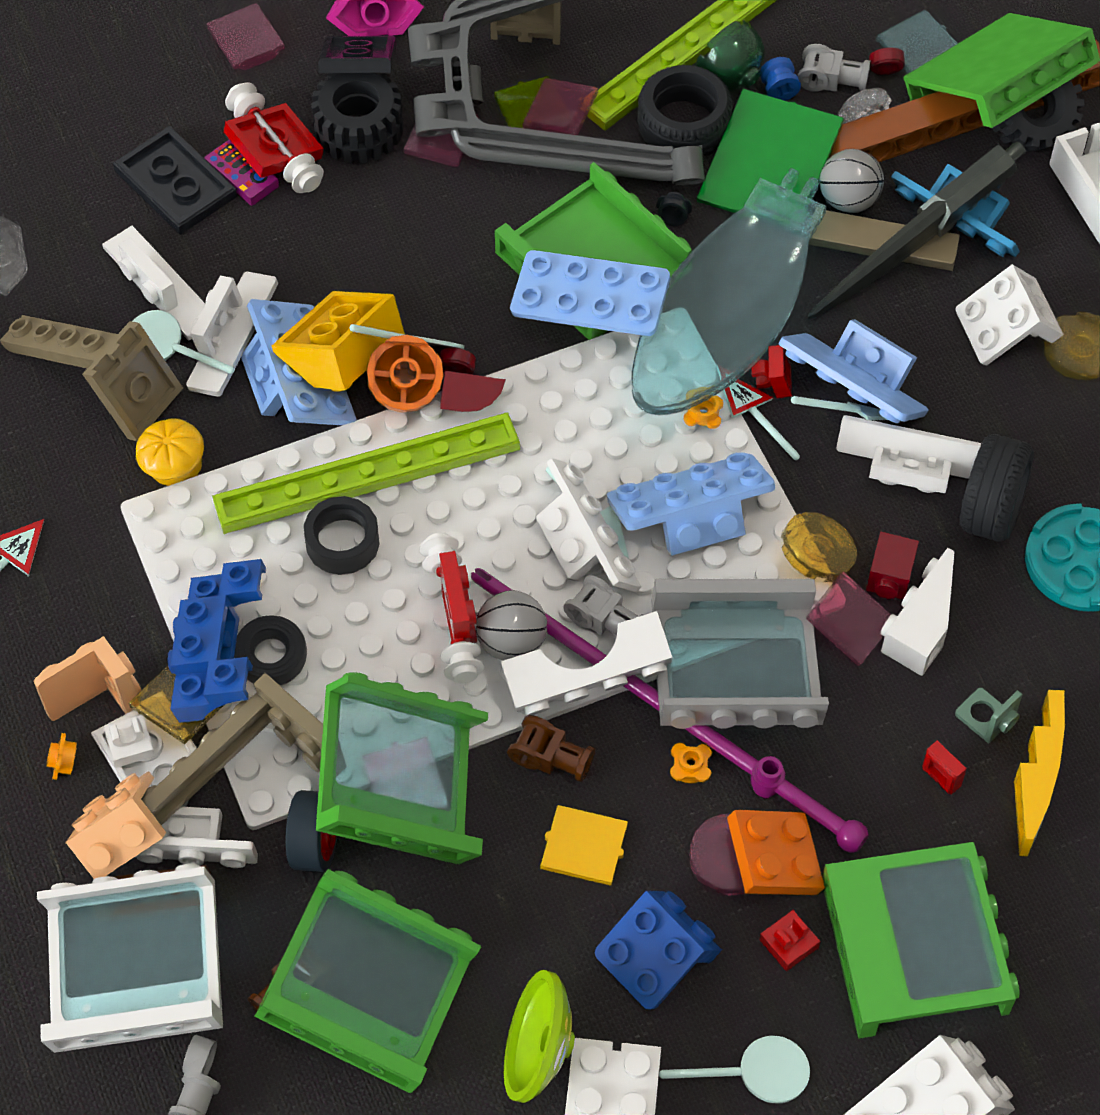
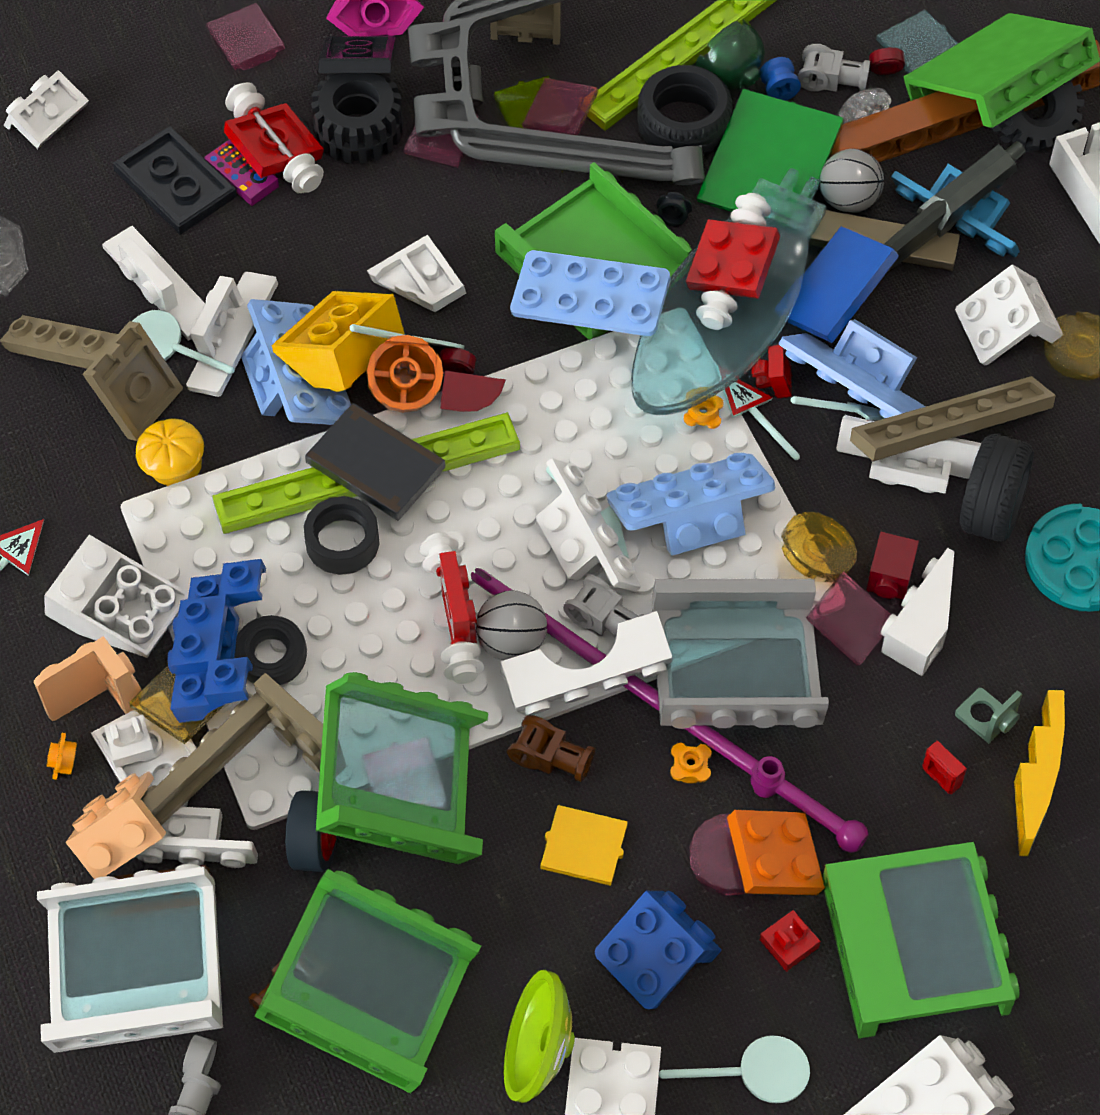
none -> white bracket [4,70,89,149]
none -> white slope [44,535,189,658]
none -> black tile [305,403,445,521]
none -> white wing [367,235,466,312]
none -> red plate [686,193,780,330]
none -> blue tile [775,226,899,343]
none -> dark tan plate [850,376,1056,461]

